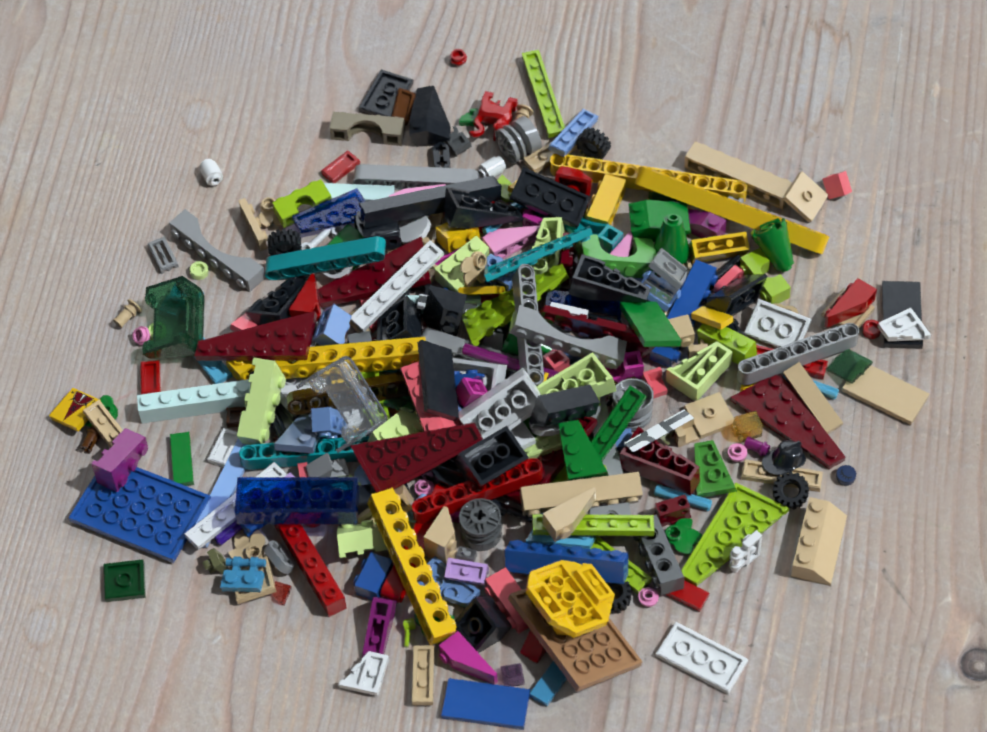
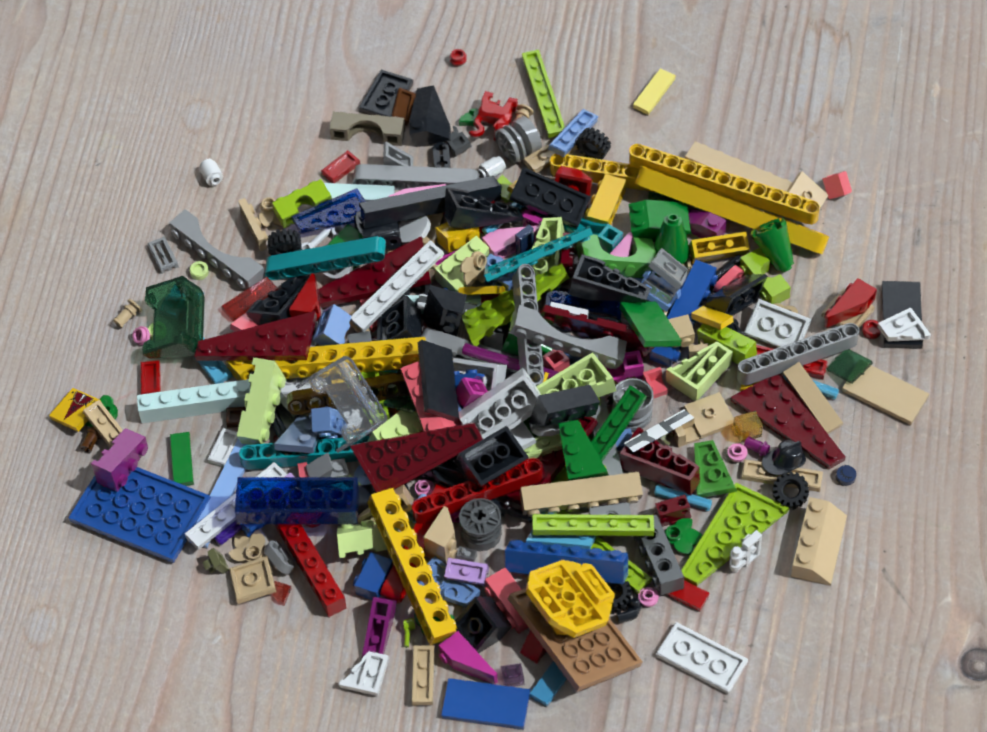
dark green tile [104,559,146,602] -> none
dark azure plate [220,556,266,592] -> none
tan slope [542,487,596,542] -> none
none -> clear red tile [222,277,278,321]
none -> light grey slope [383,142,413,166]
none -> dark blue tile [515,225,534,255]
none -> black arm [616,598,642,624]
none -> yellow beam [629,144,820,225]
none -> light yellow tile [633,68,676,115]

